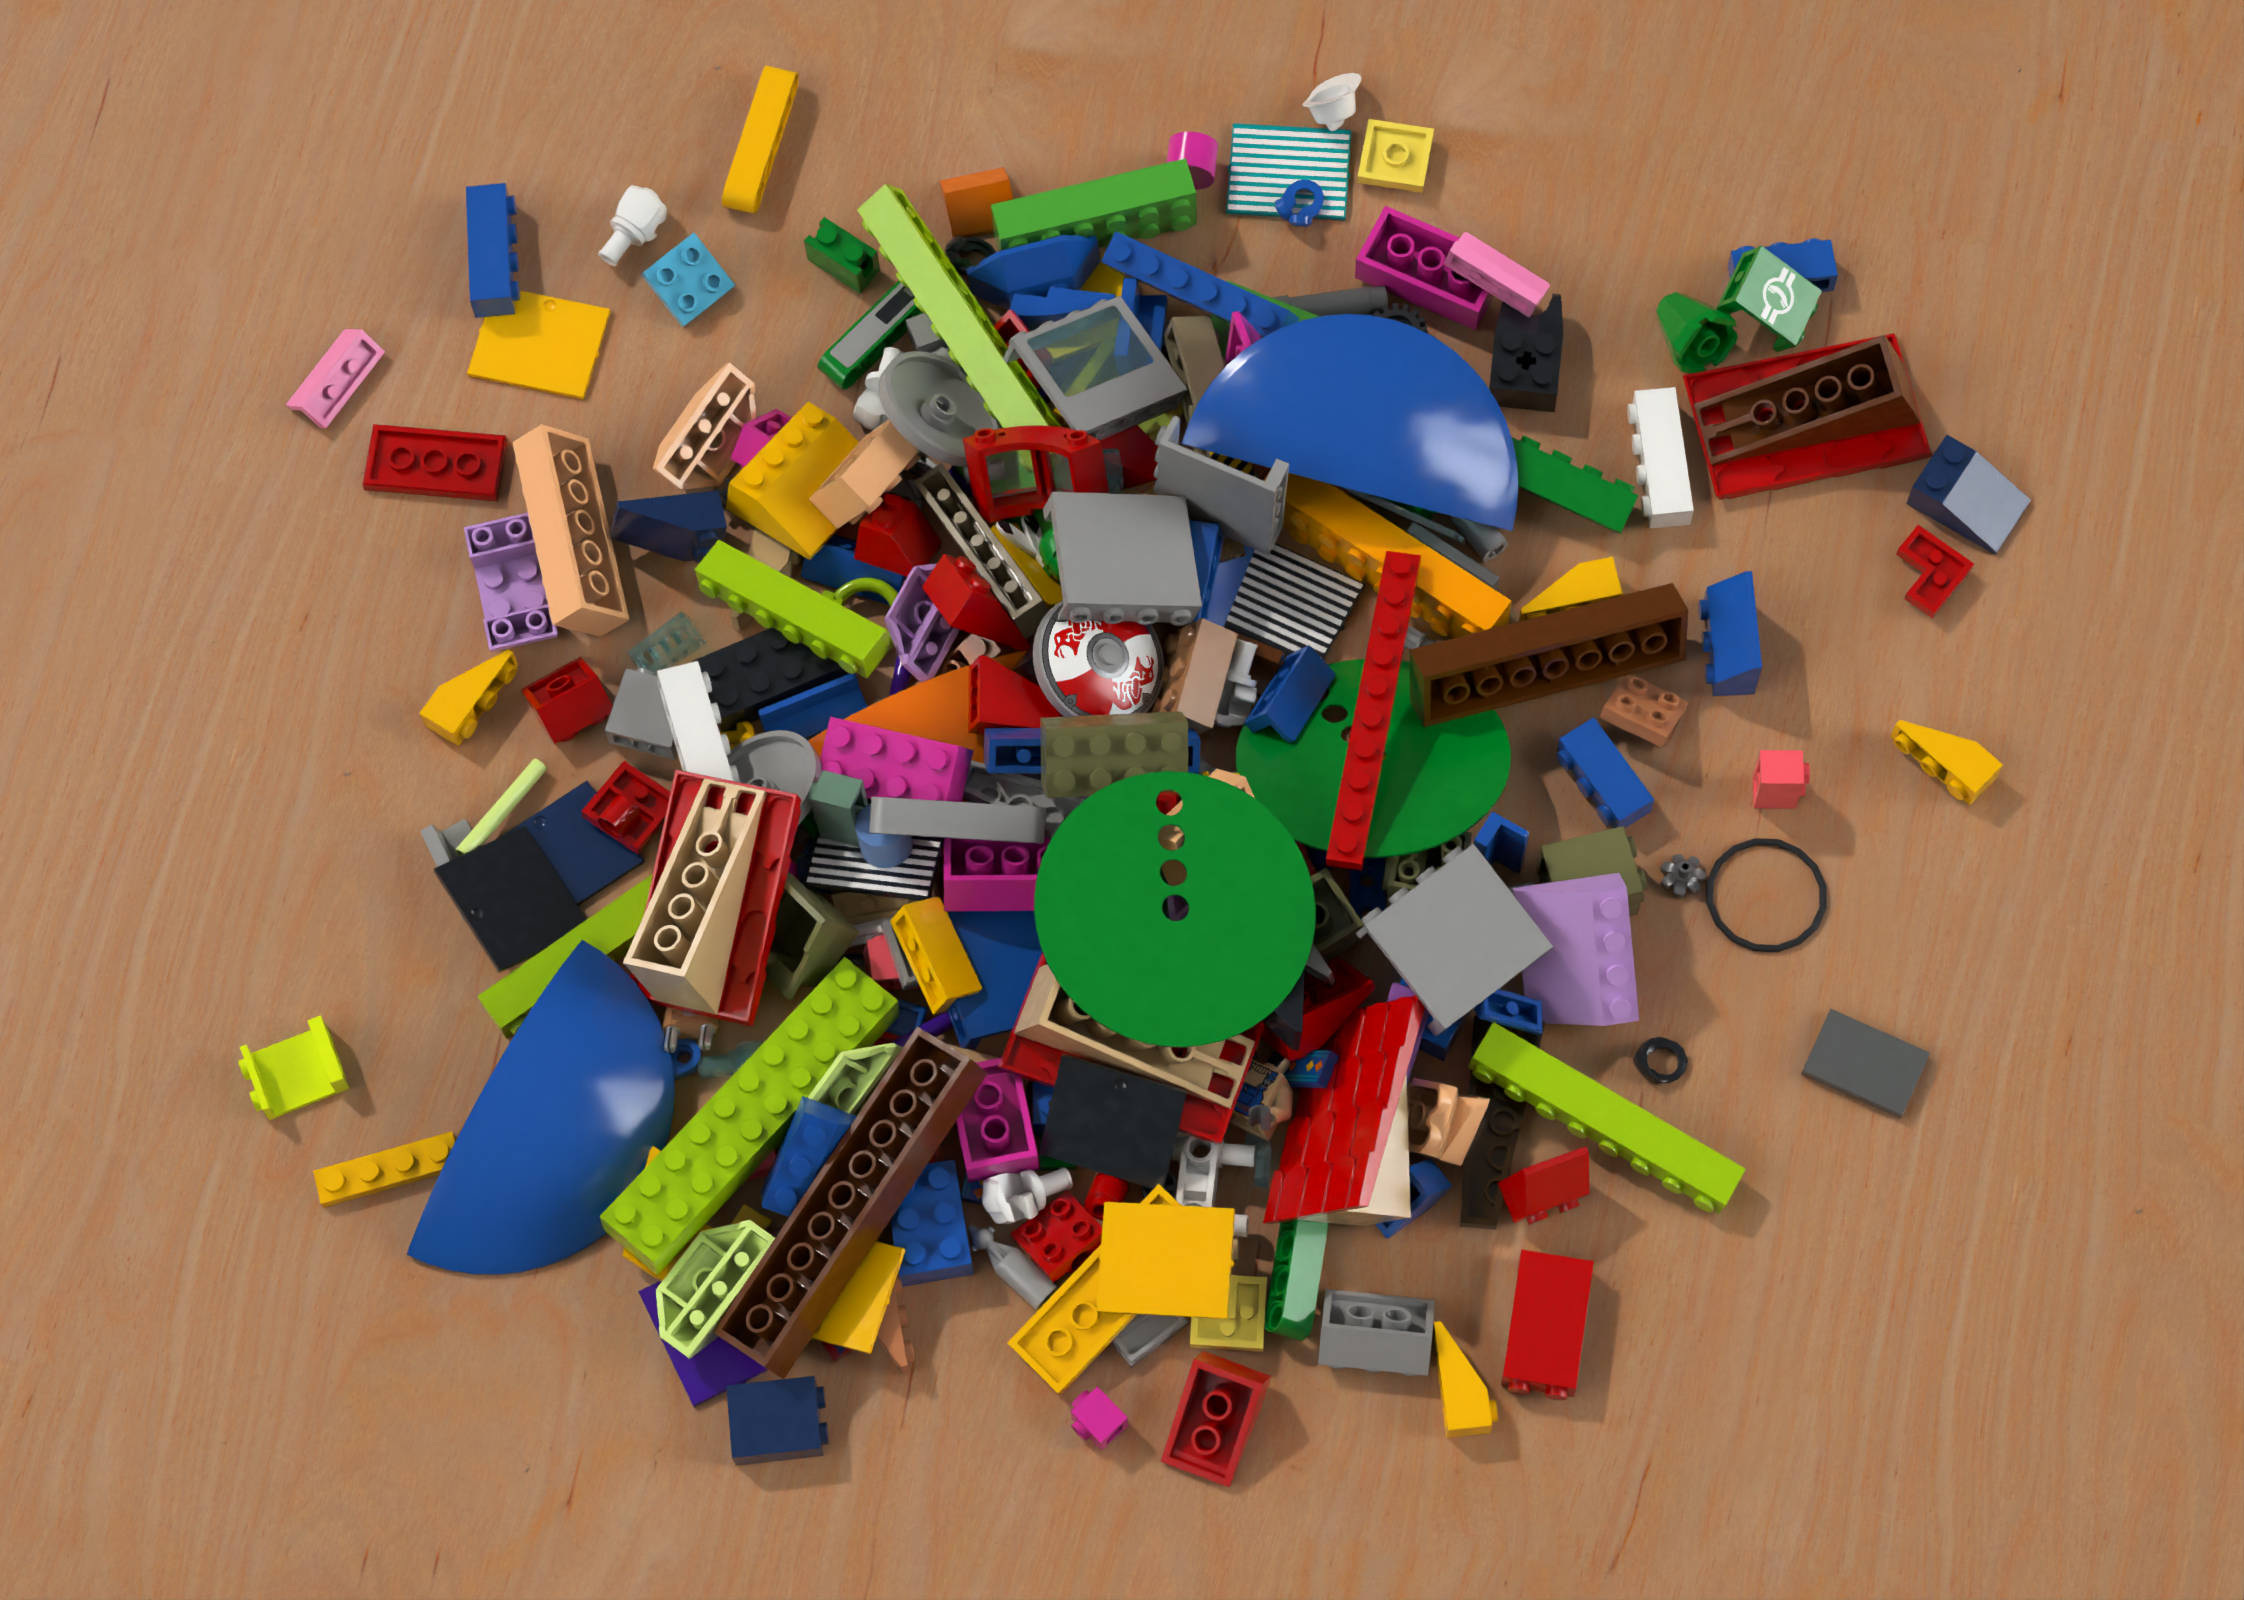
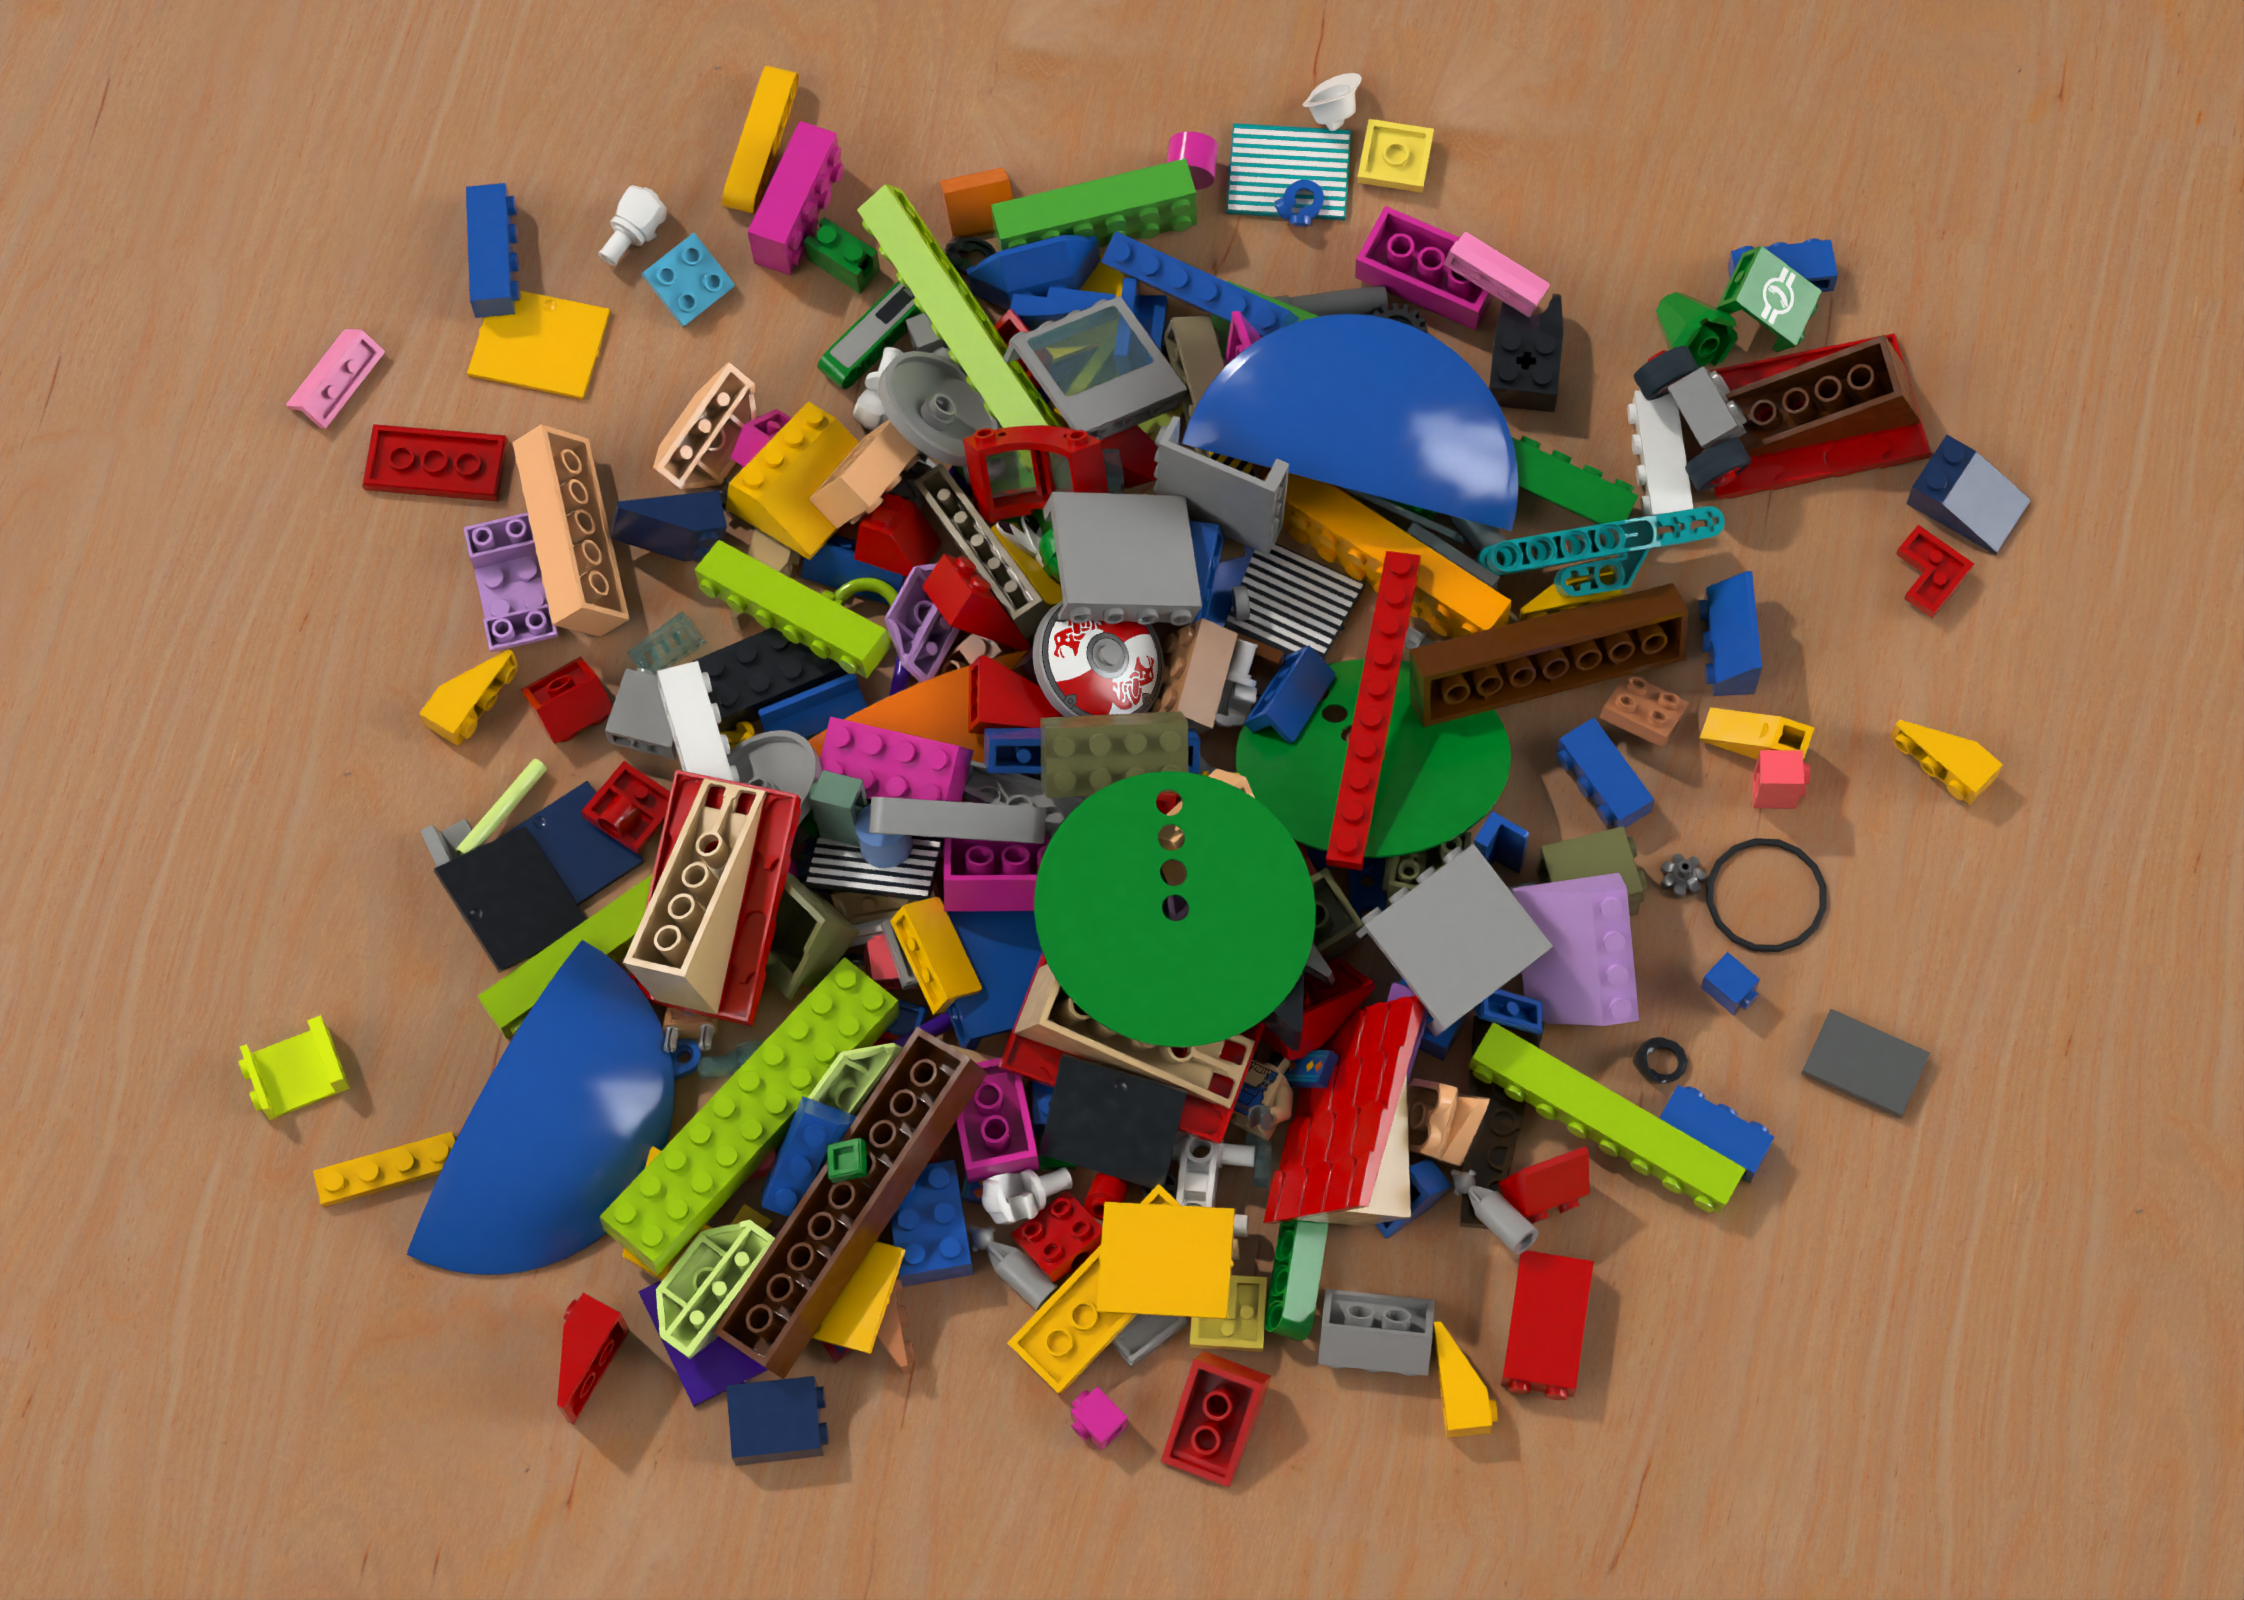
none -> red slope [557,1293,630,1425]
none -> dark pink brick [747,121,844,276]
none -> green tile [827,1138,867,1183]
none -> light grey tile [1232,585,1250,621]
none -> light grey wheel [1451,1169,1539,1255]
none -> teal beam [1475,506,1725,598]
none -> brick [1634,346,1752,492]
none -> blue brick [1659,1085,1774,1183]
none -> yellow slope [1699,707,1814,761]
none -> blue brick [1701,952,1760,1015]

